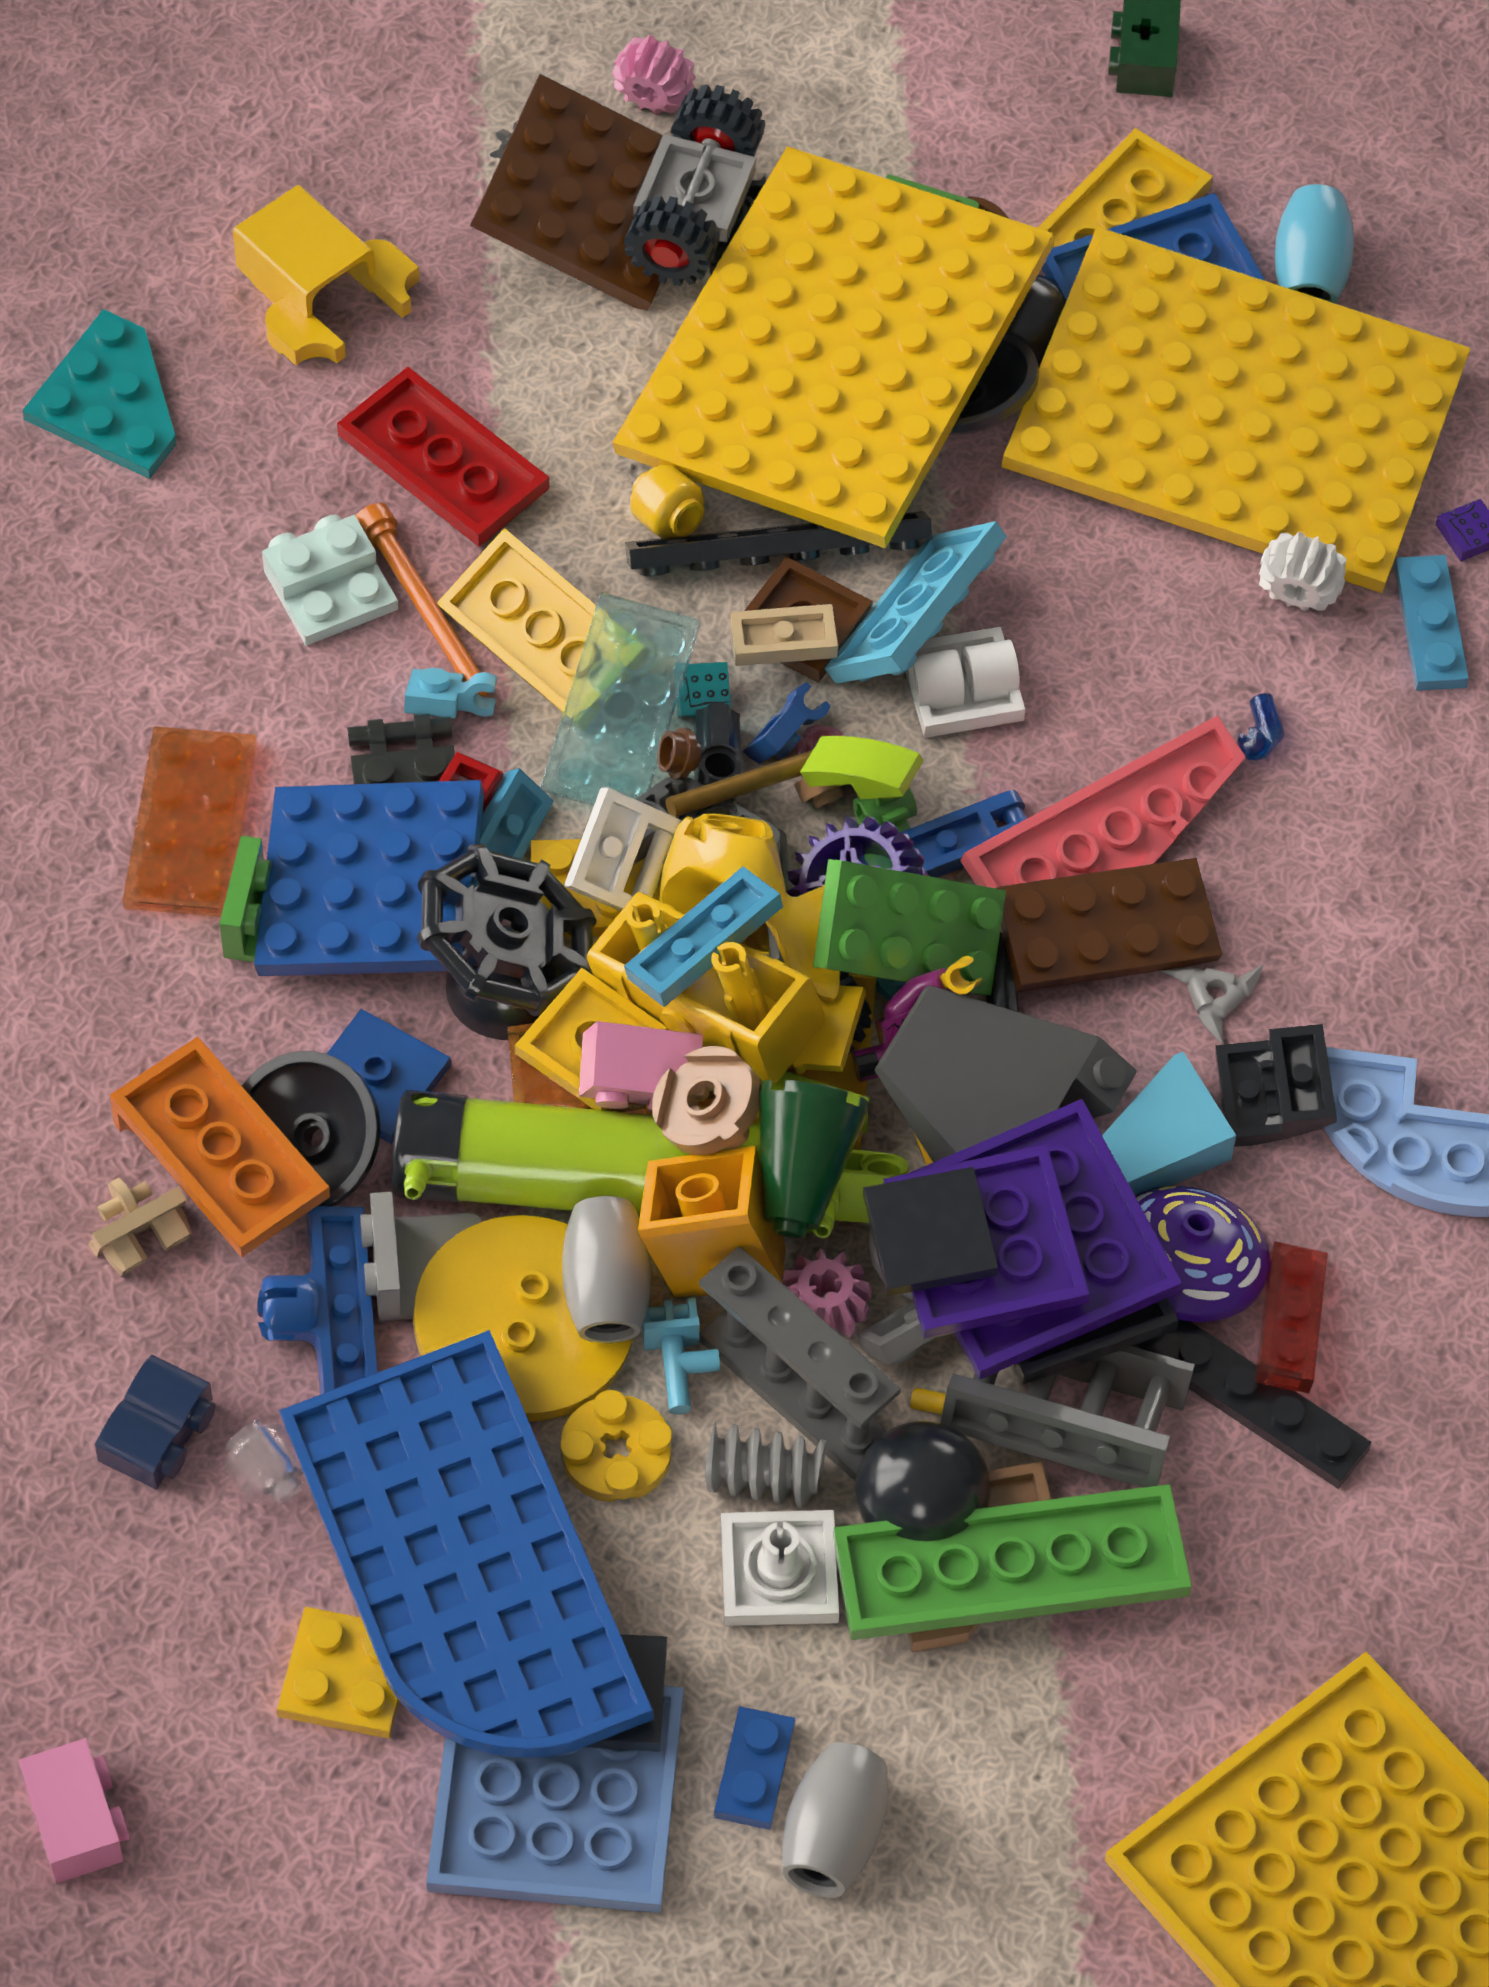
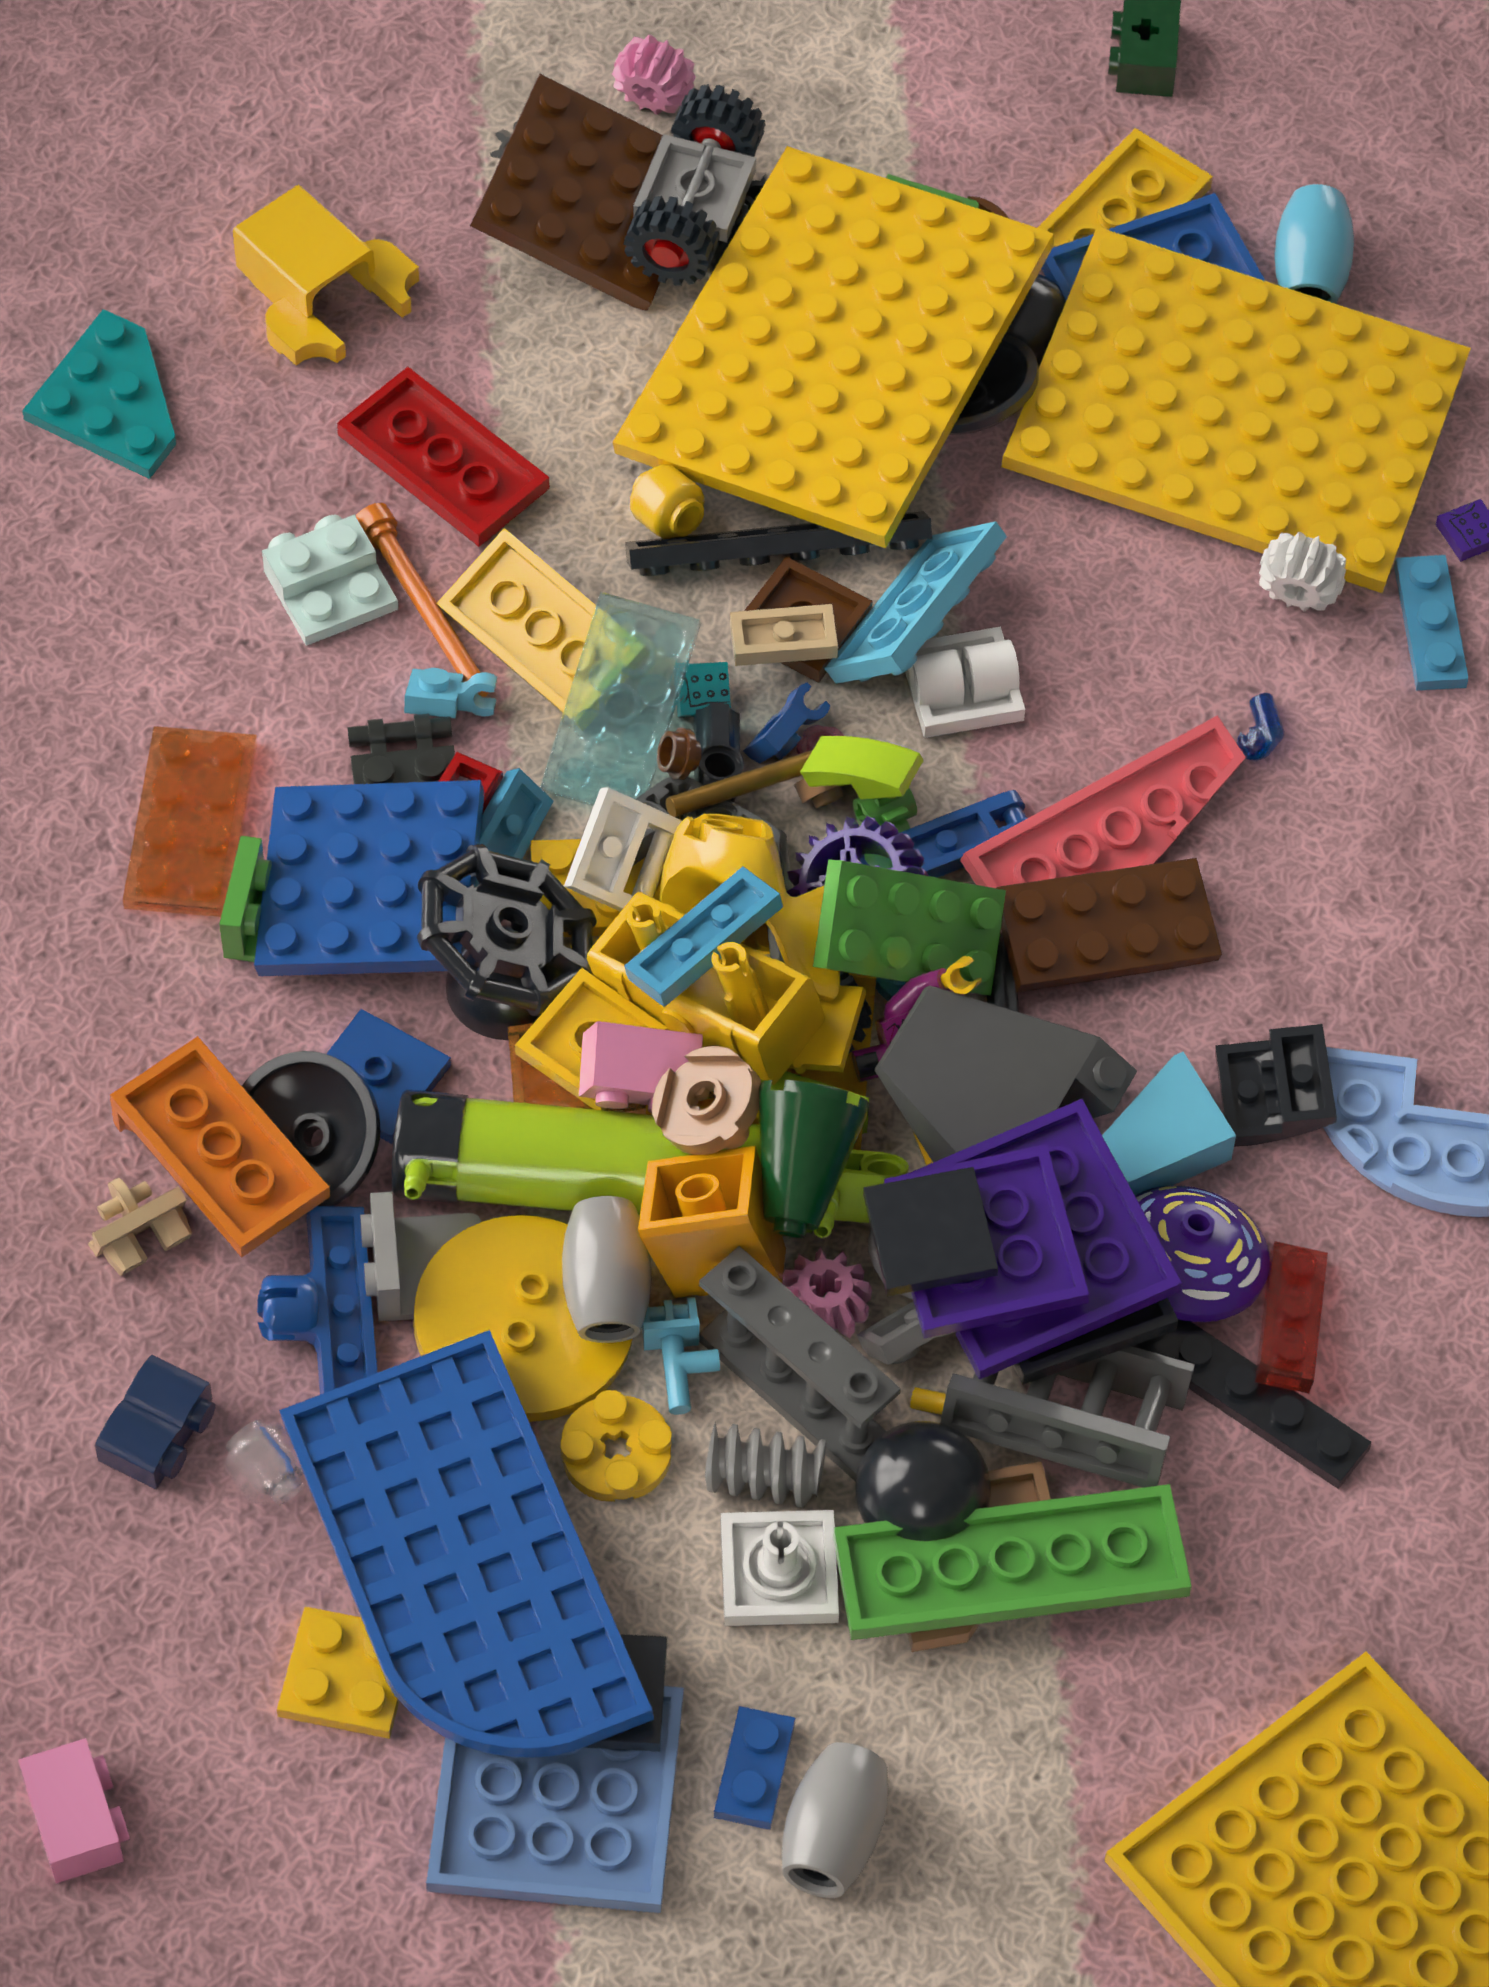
light grey piece [1160,963,1264,1045] -> none

